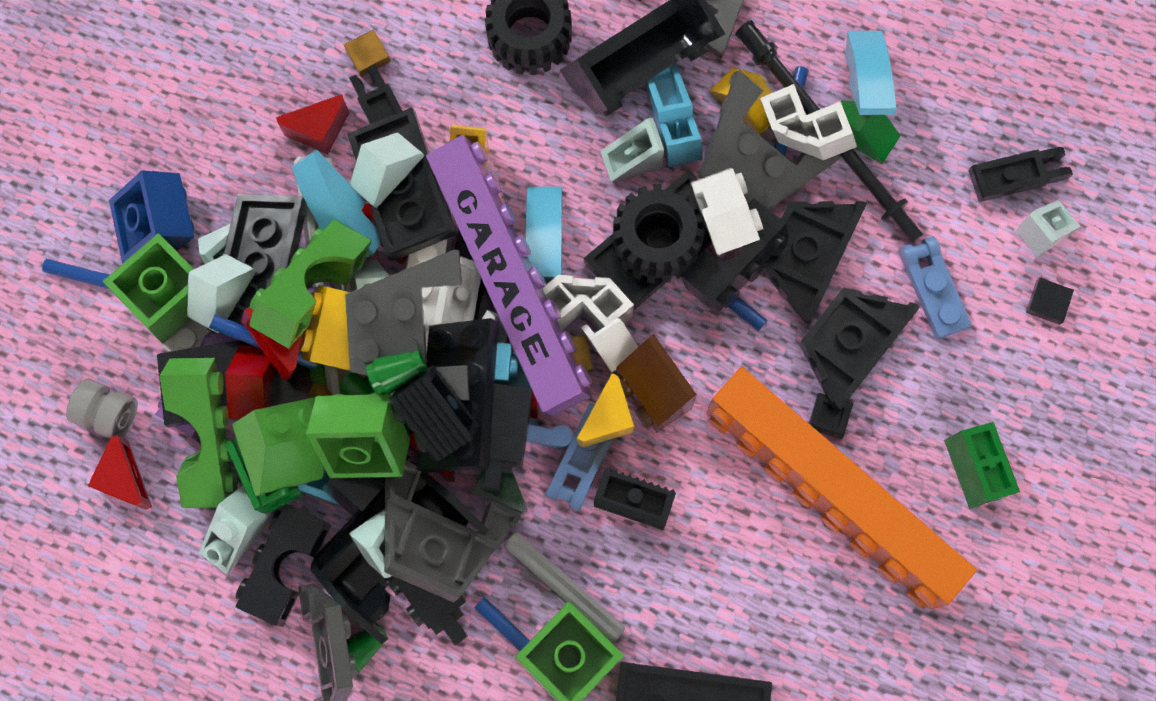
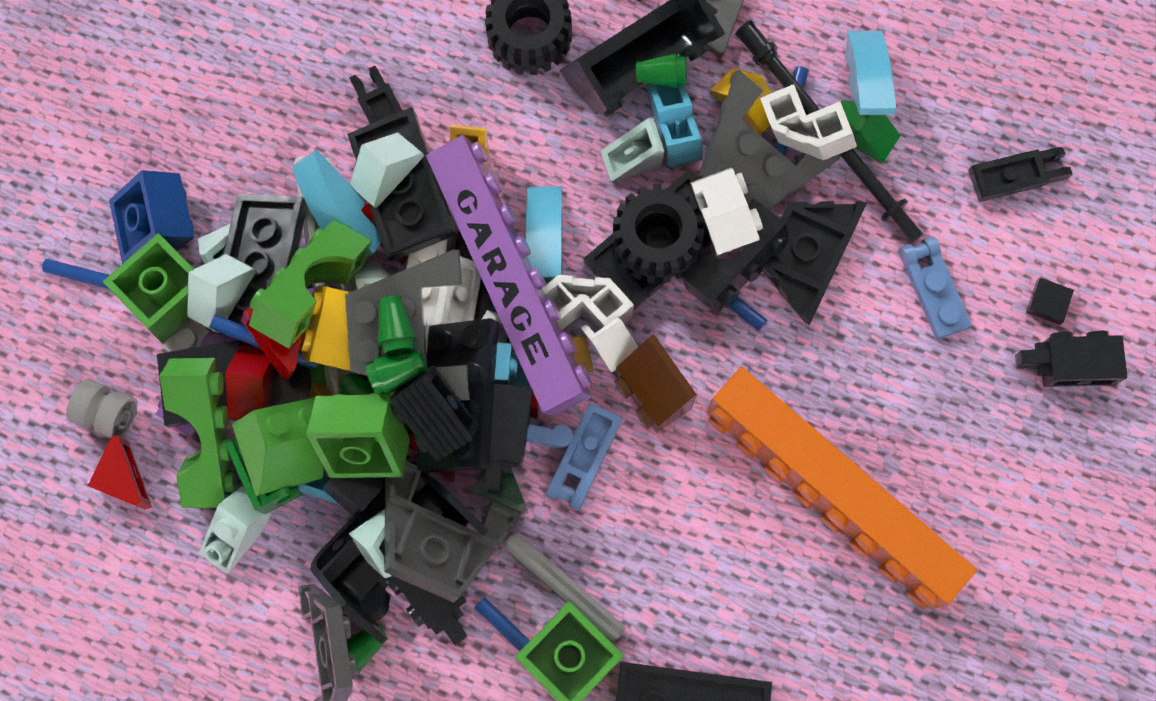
black arch [235,504,331,627] -> none
red slope [276,94,349,154] -> none
pearl gold tile [343,29,391,77] -> none
yellow slope [577,373,634,448] -> none
black brick [594,467,676,530] -> none
black wing [799,287,920,413] -> none
black tile [809,393,853,439] -> none
green hinge [944,422,1020,509] -> none
light aqua slope [1015,200,1081,258] -> none
none -> green cone [378,295,417,355]
none -> green cone [636,53,687,88]
none -> black hinge [1015,330,1128,387]

